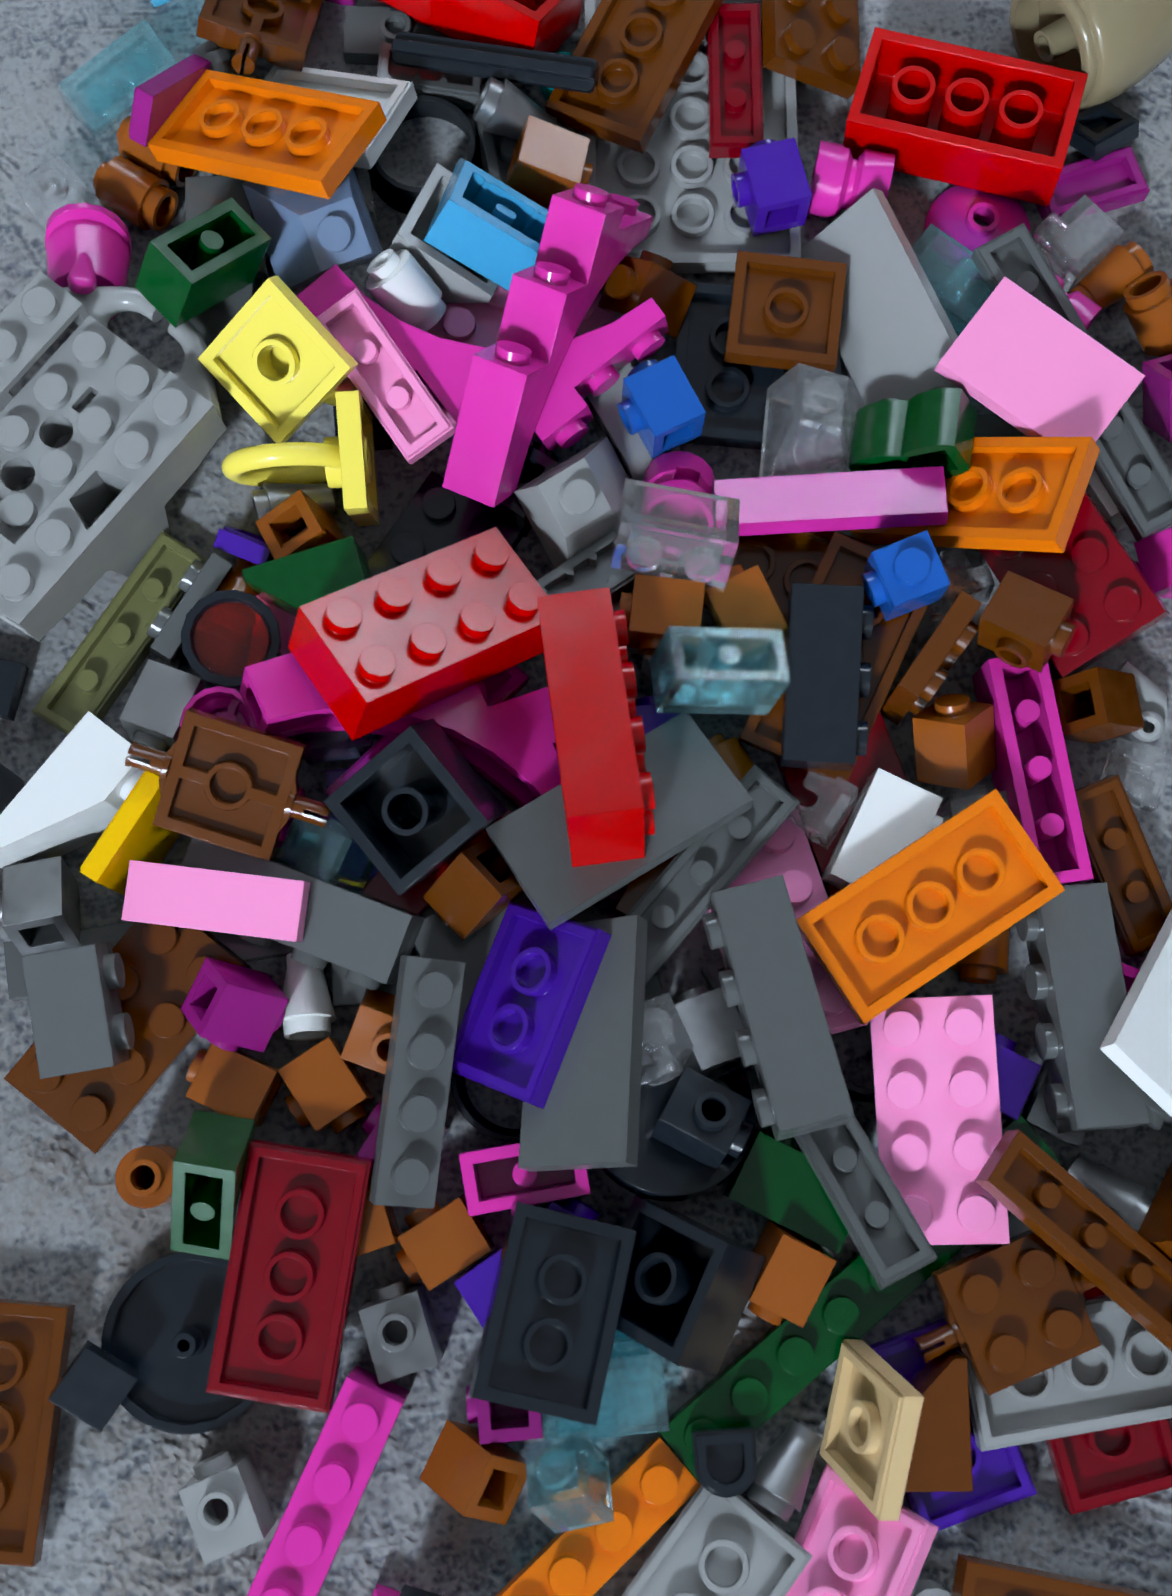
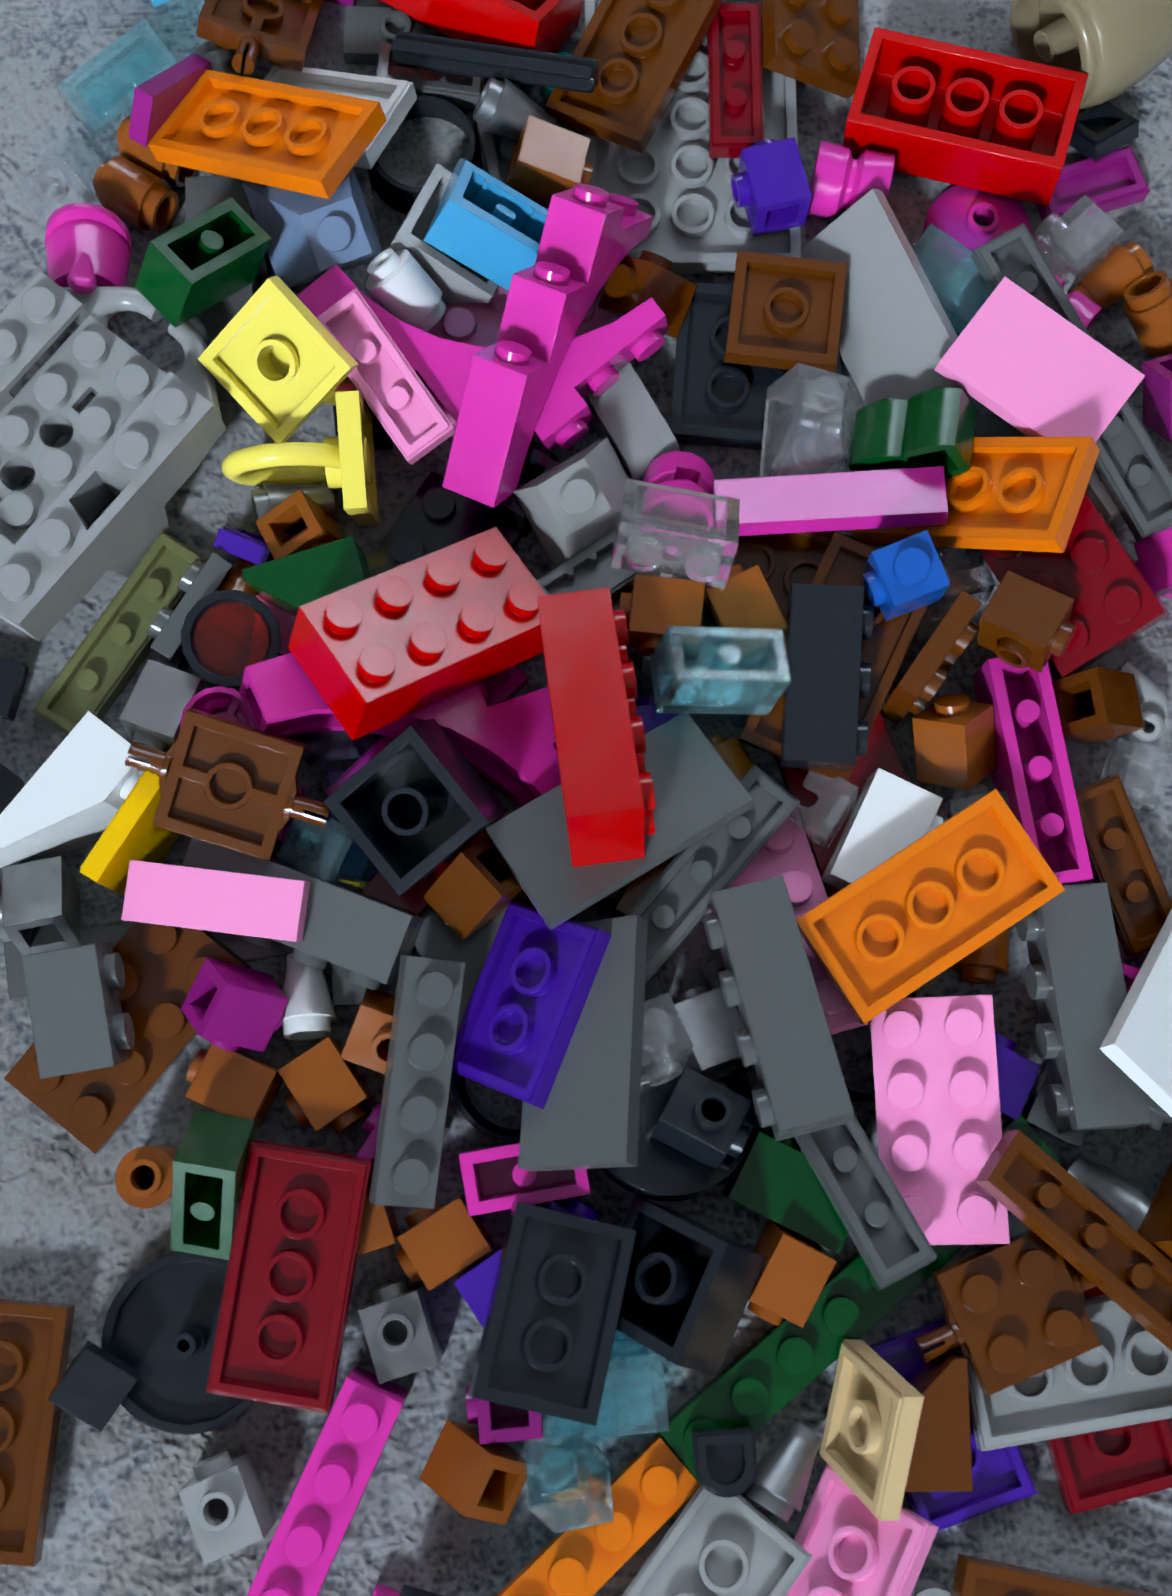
blue brick [617,355,706,459] -> none

